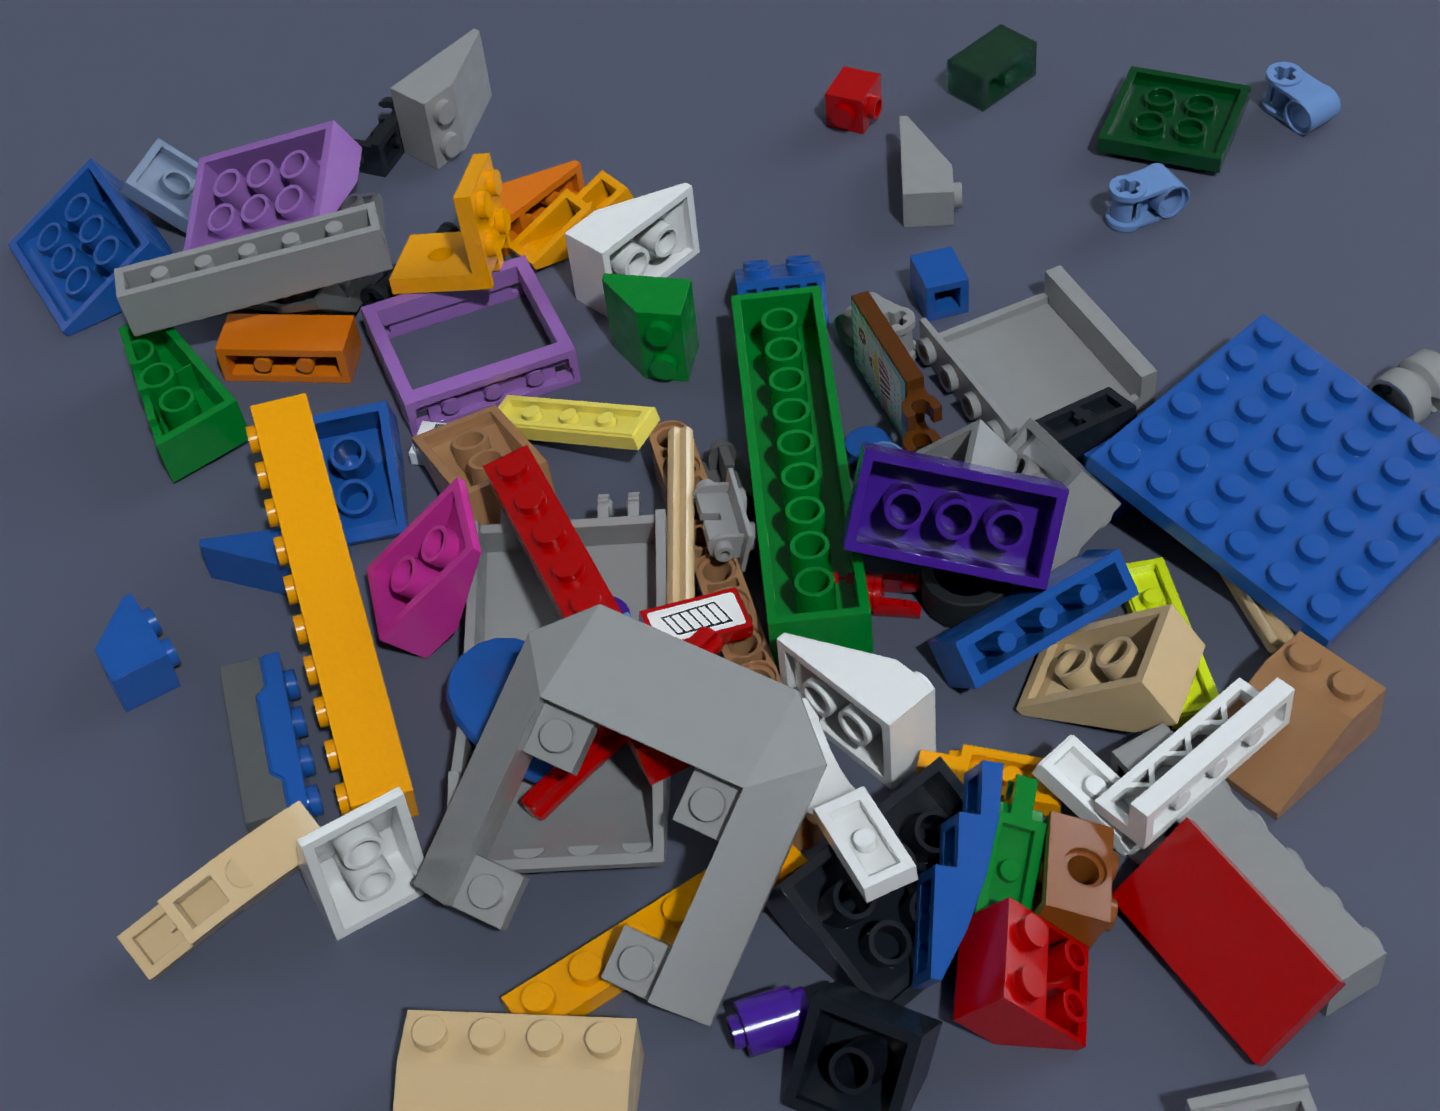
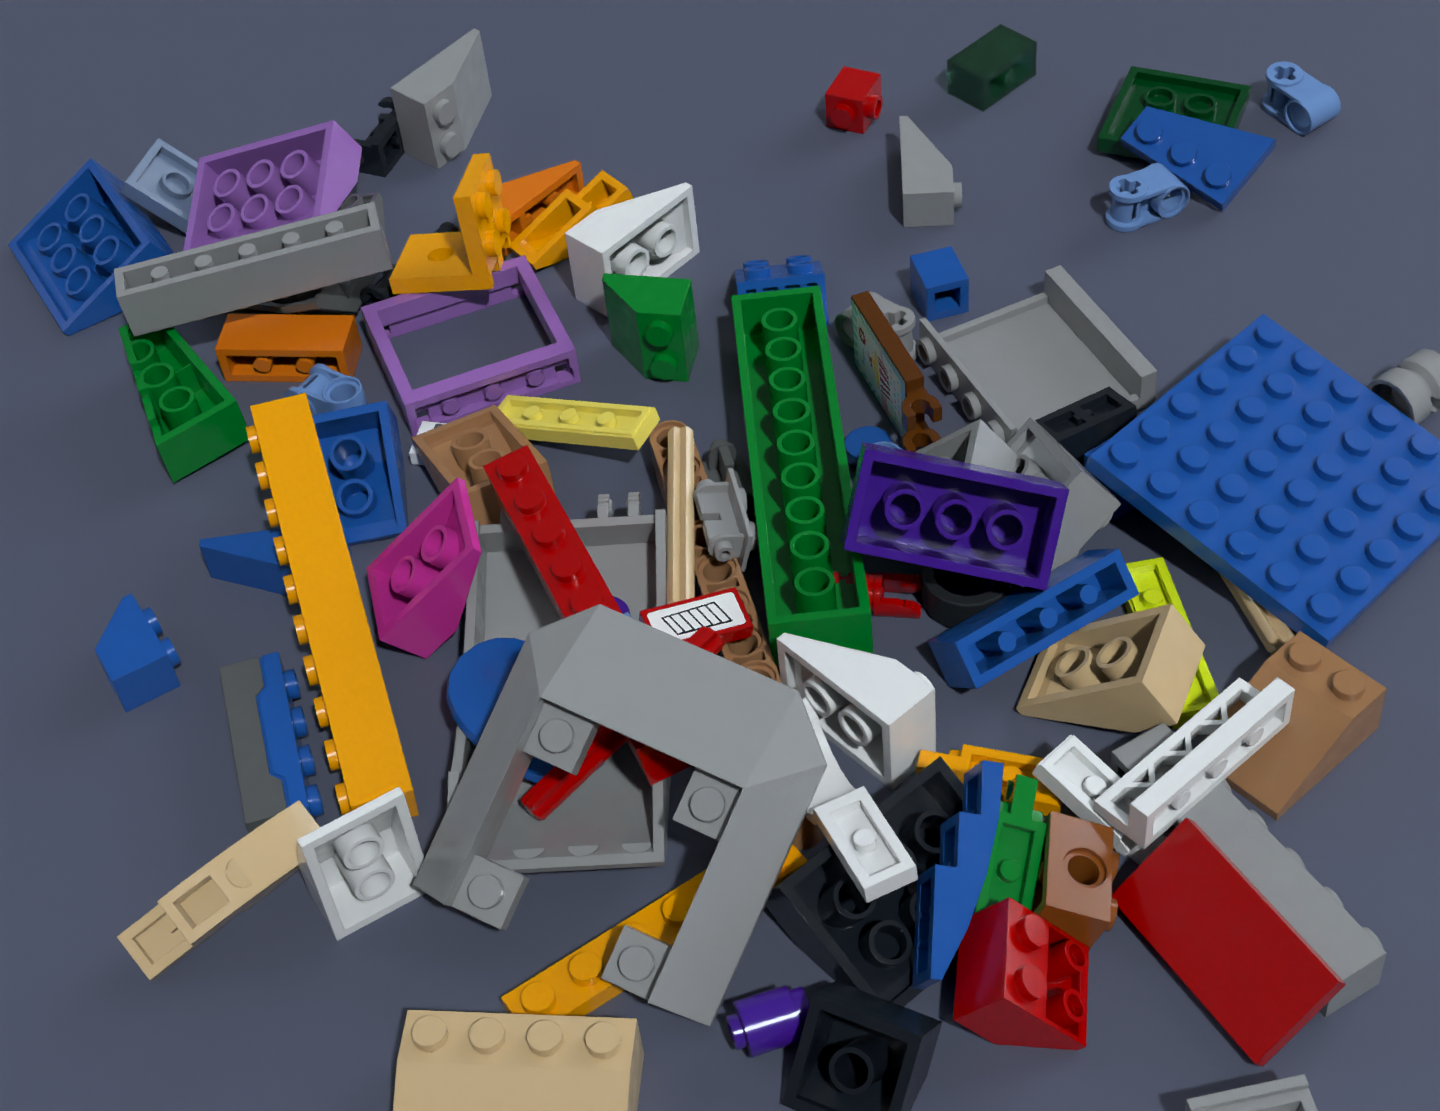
none -> medium blue piece [284,363,368,415]
none -> blue wing [1120,106,1276,211]

